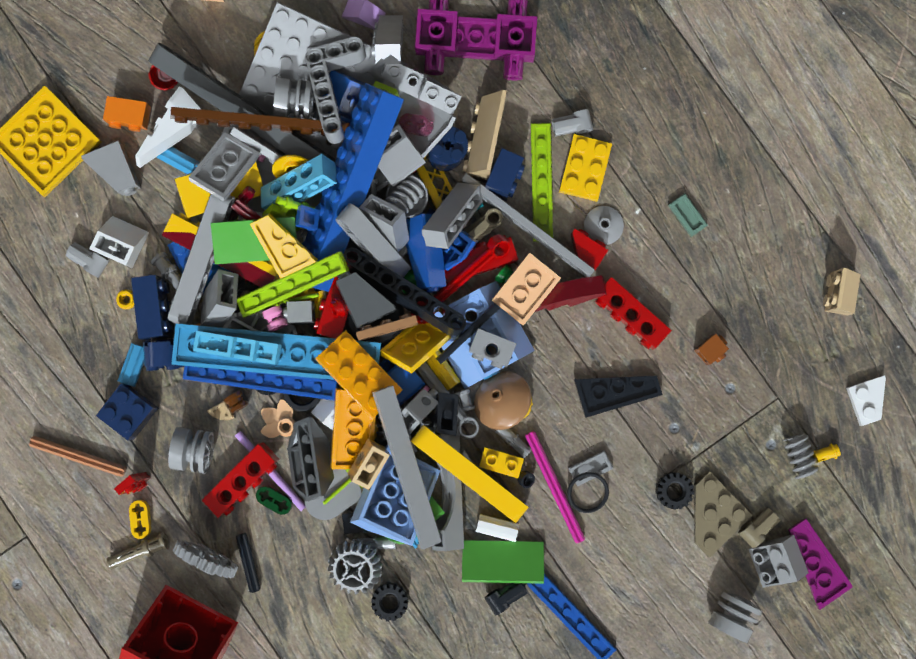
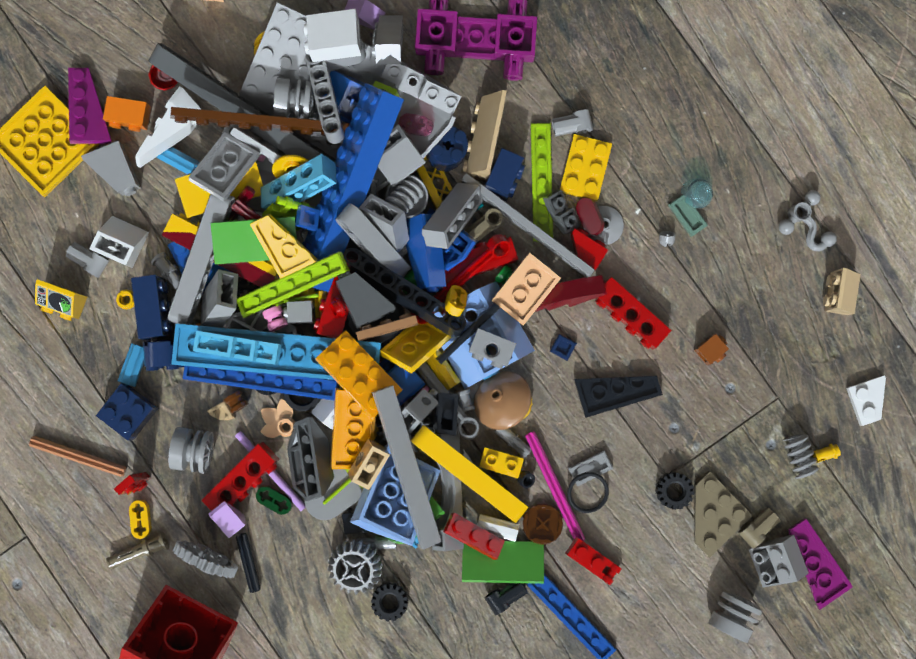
none -> slope [35,279,87,321]
none -> magenta wing [68,68,111,144]
none -> lavender slope [209,501,245,538]
none -> white brick [304,9,361,62]
none -> red plate [443,513,505,560]
none -> yellow beam [445,285,467,316]
none -> reddish brown tile [523,504,563,545]
none -> dark grey slope [543,190,580,234]
none -> dark blue tile [550,334,577,361]
none -> red plate [565,536,622,586]
none -> dark red tile [576,198,604,235]
none -> light grey hinge [659,231,676,247]
none -> clear light blue hair [681,178,713,208]
none -> light grey piece [779,190,837,252]

